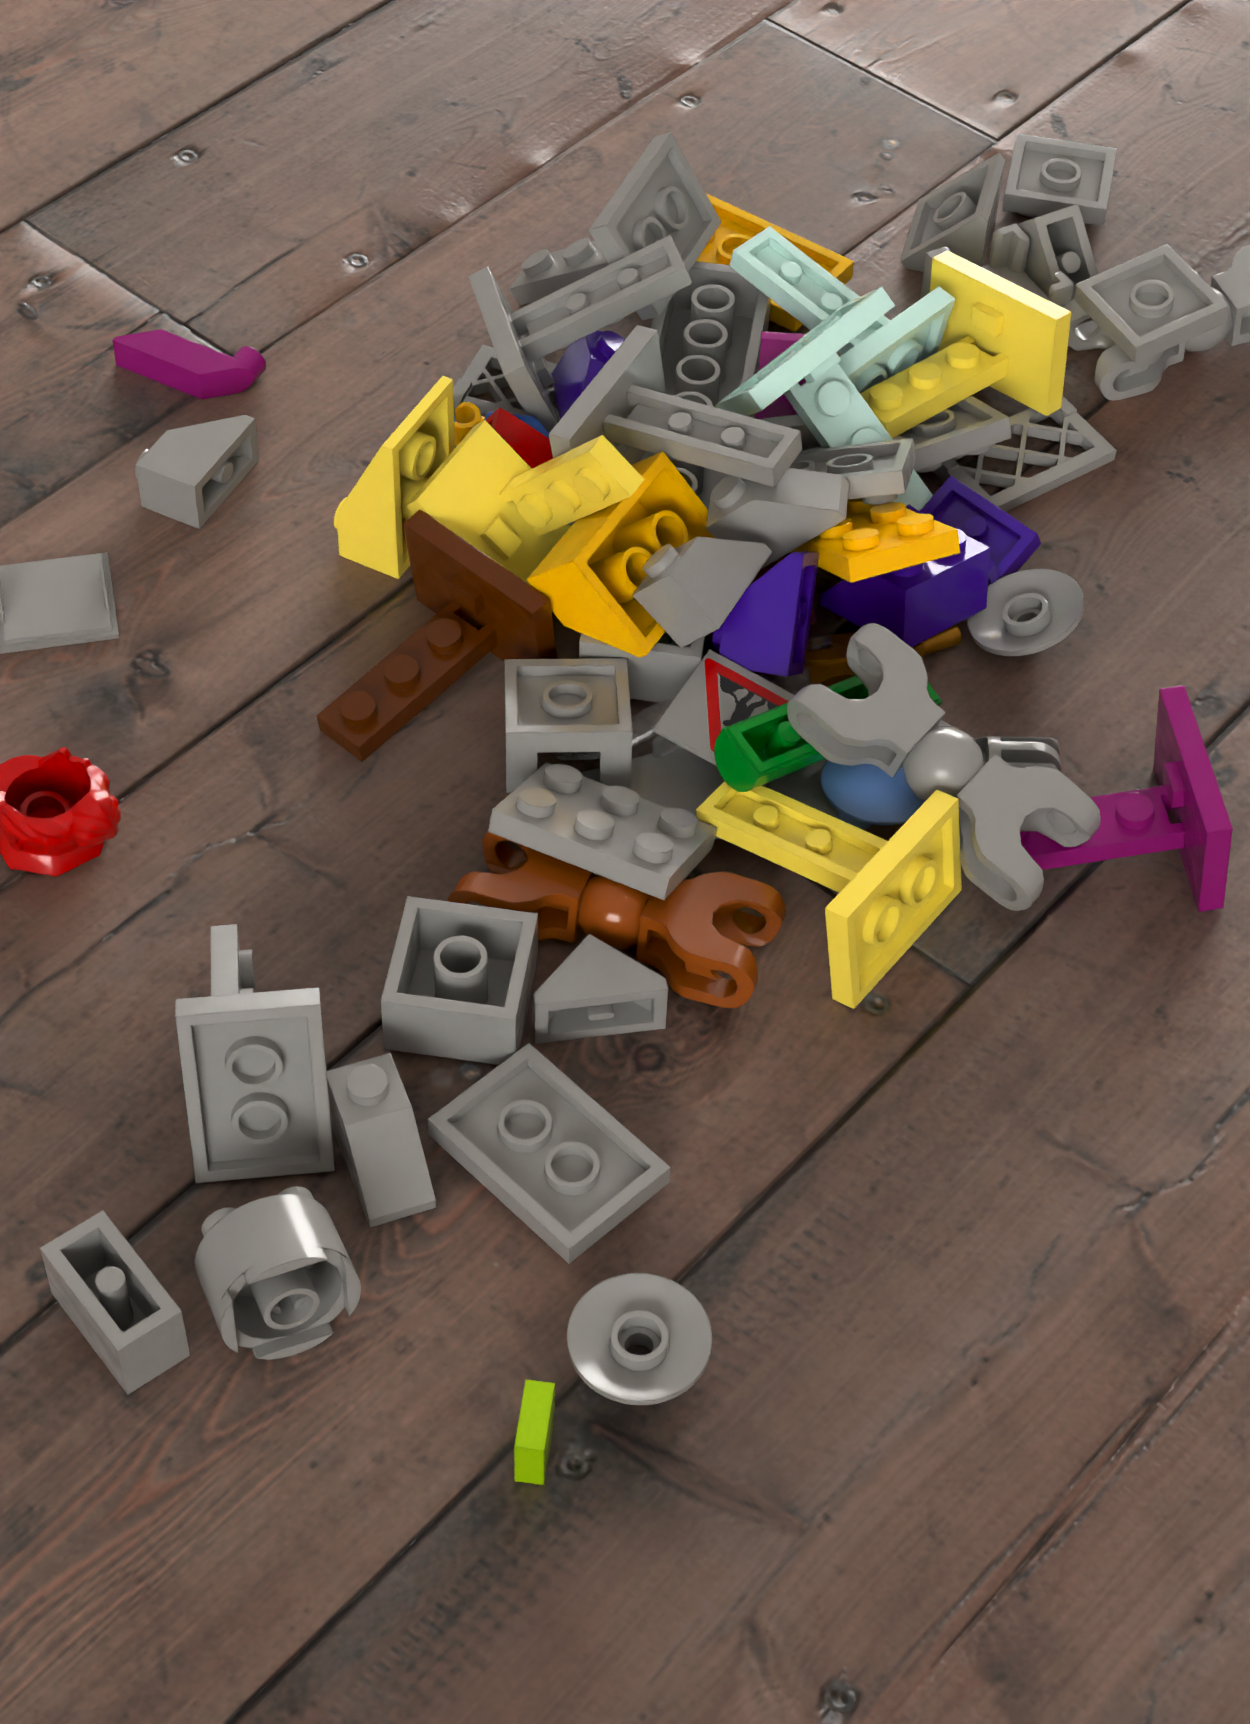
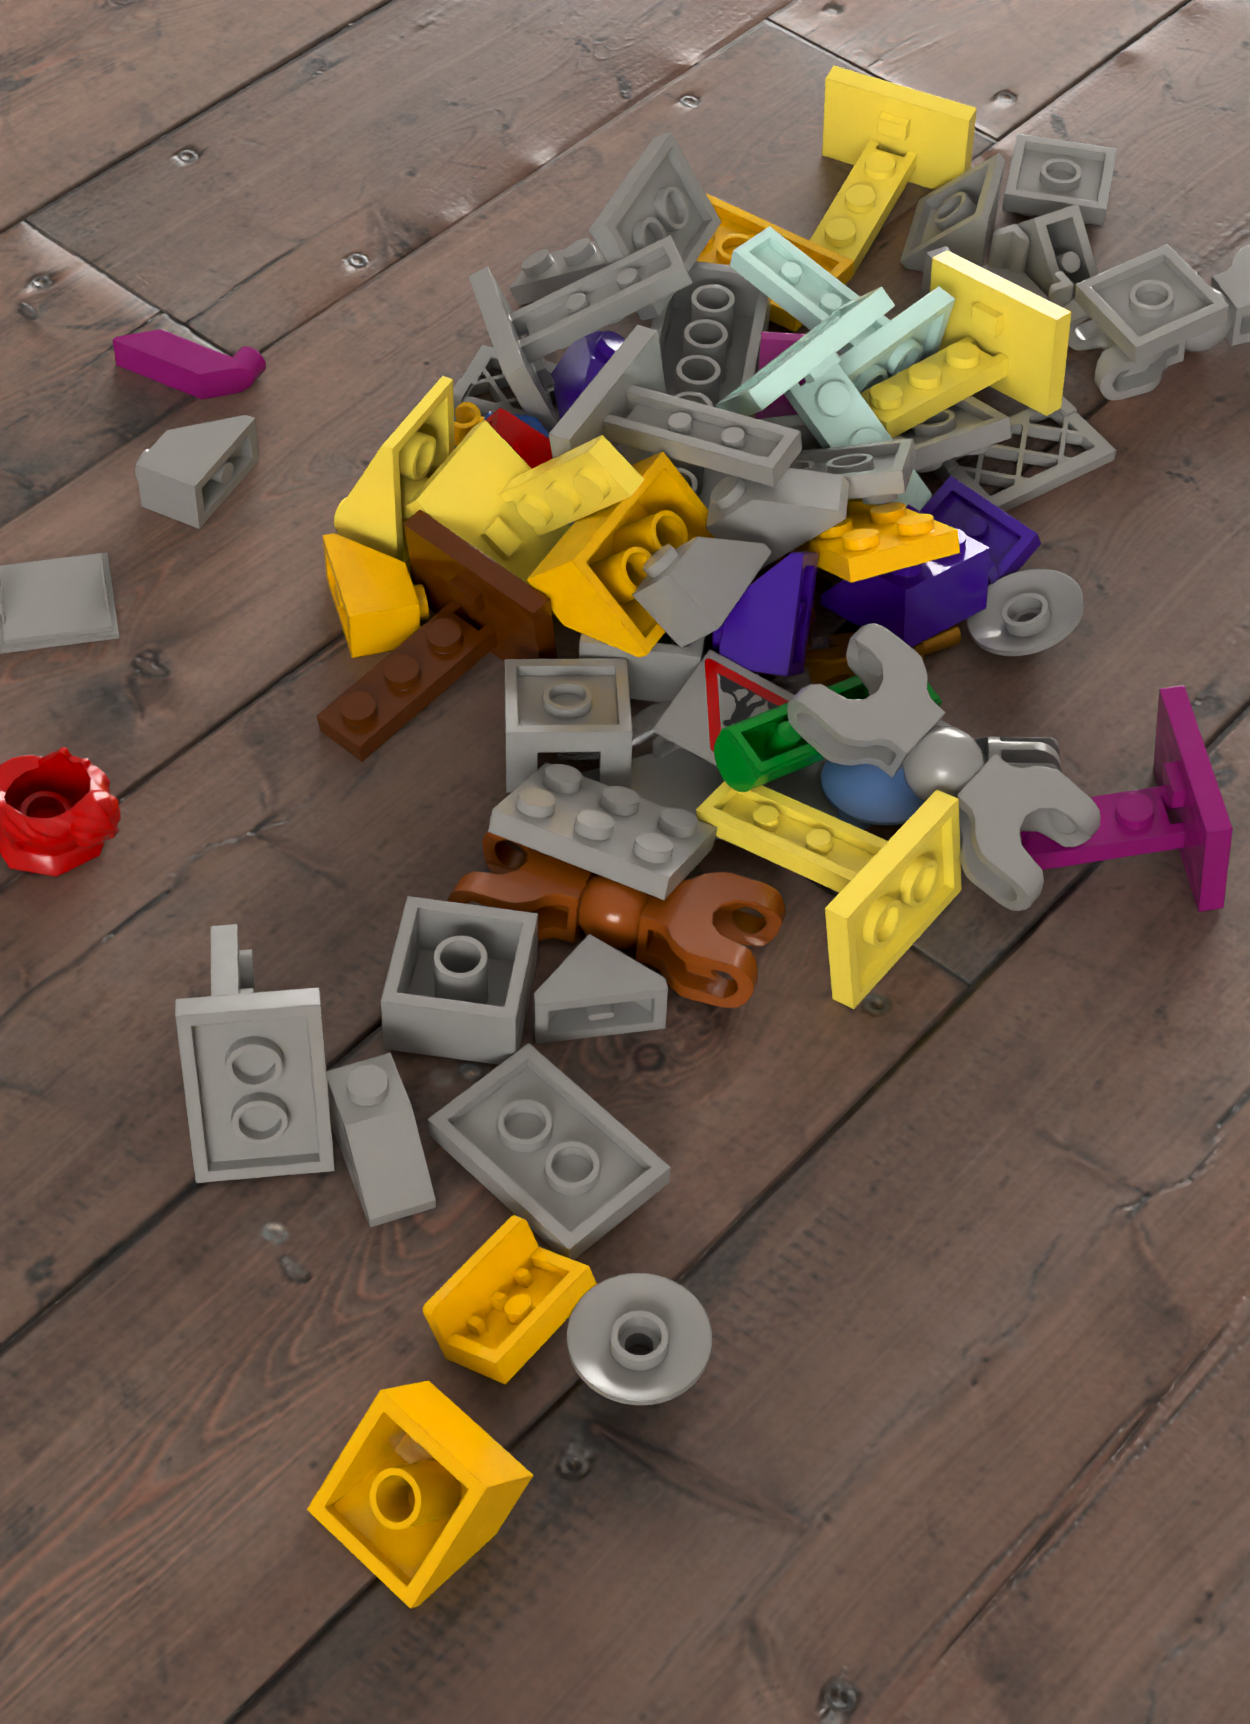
light grey brick [40,1210,190,1395] -> none
light grey brick [194,1186,361,1360] -> none
lime tile [514,1379,555,1485] -> none
none -> yellow slope [307,1381,534,1609]
none -> yellow slope [323,533,429,658]
none -> yellow bracket [423,1215,597,1384]
none -> light yellow piece [809,65,977,276]

